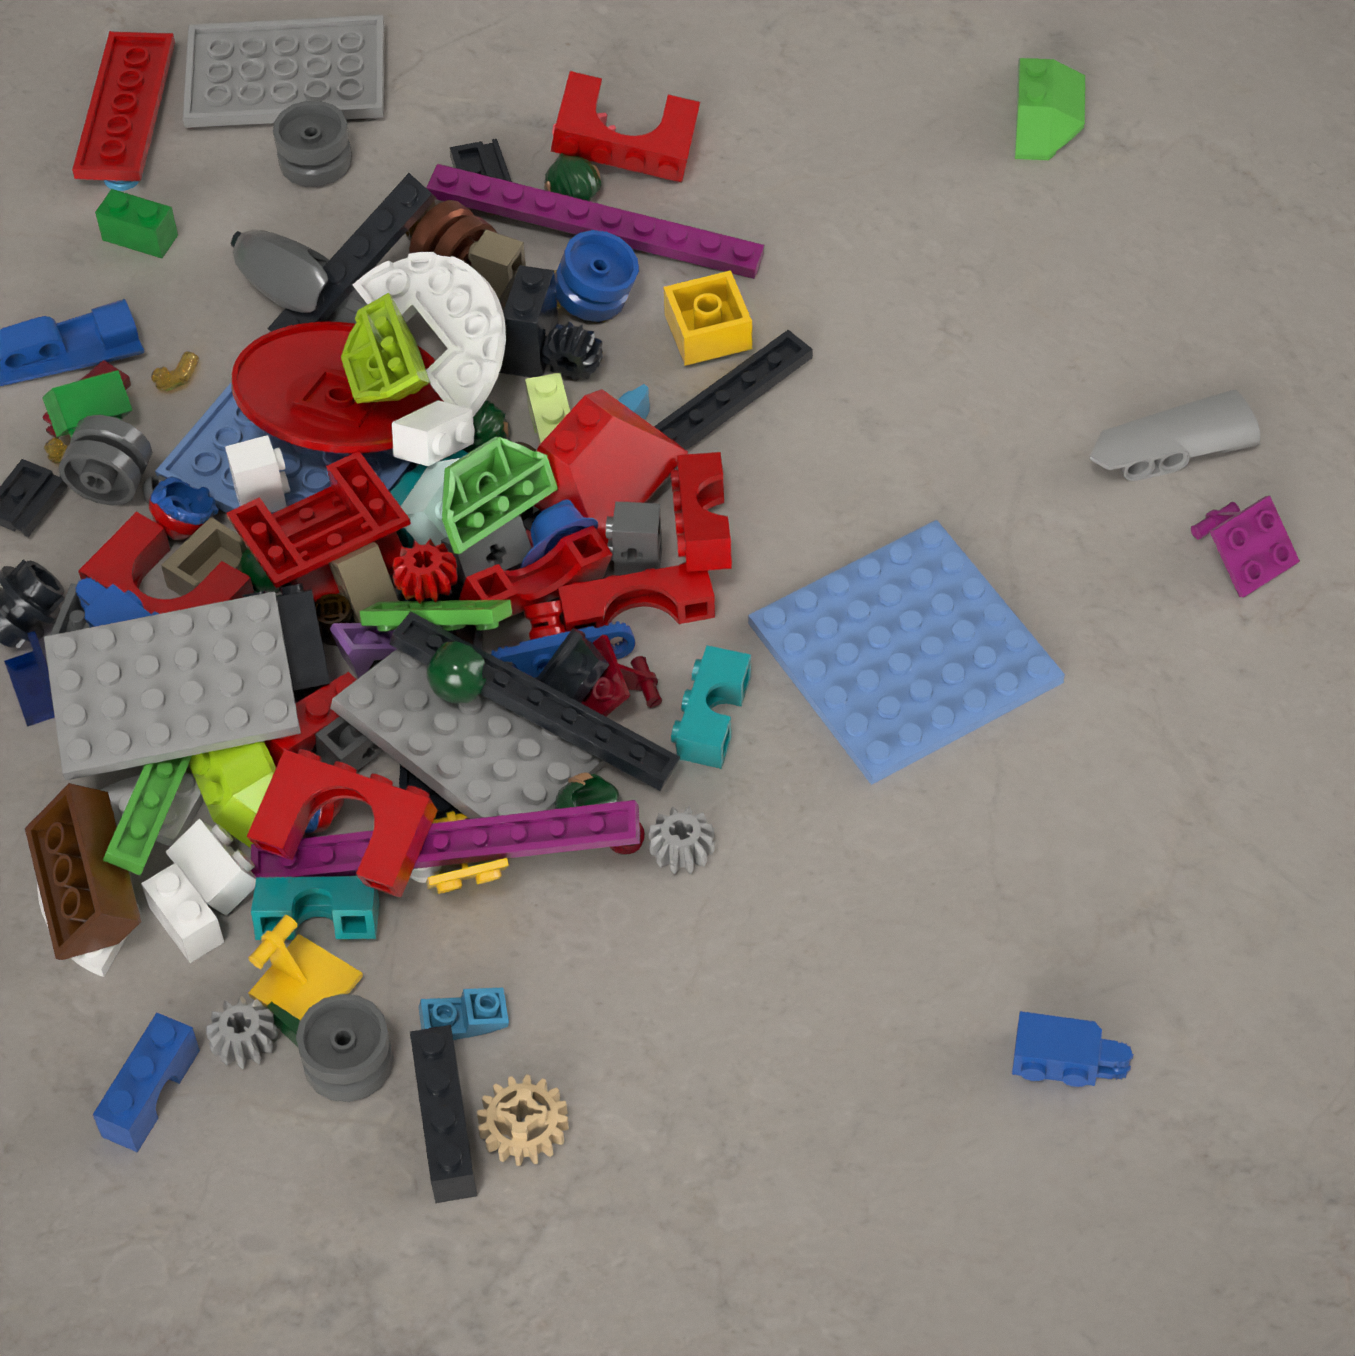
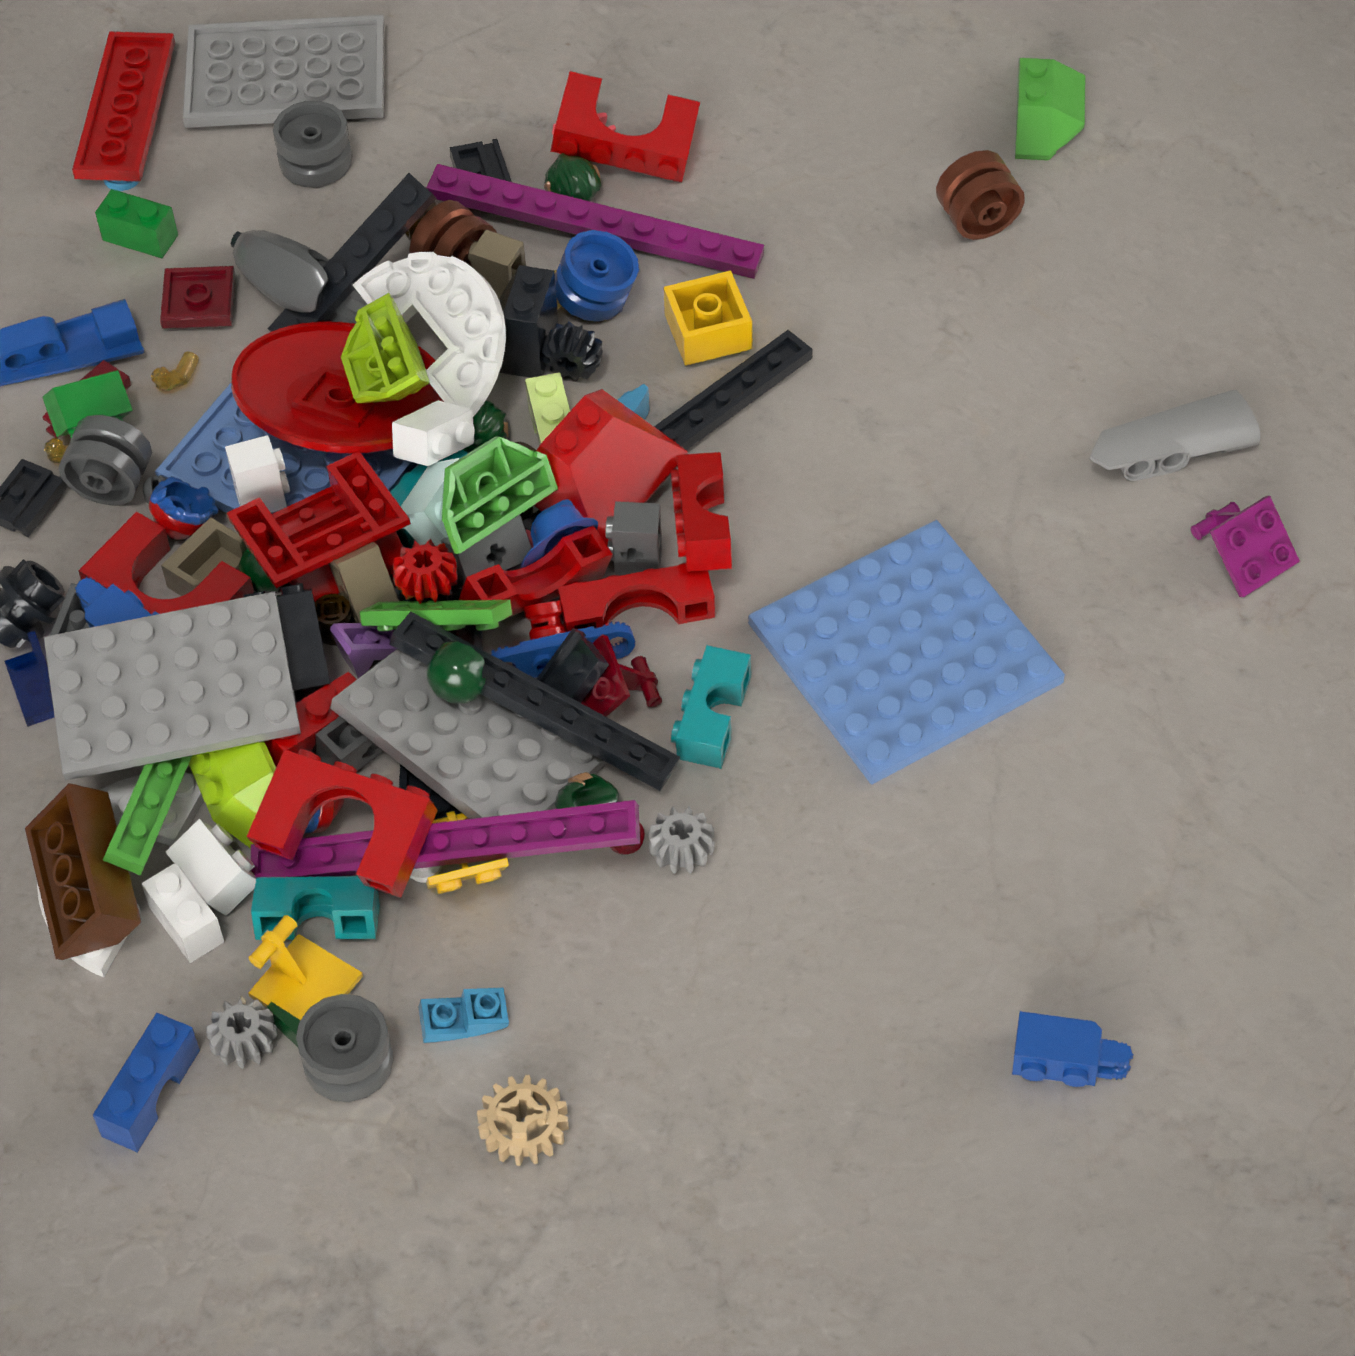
black brick [410,1025,477,1203] -> none
none -> dark red plate [160,266,235,329]
none -> copper wheel [936,150,1025,240]

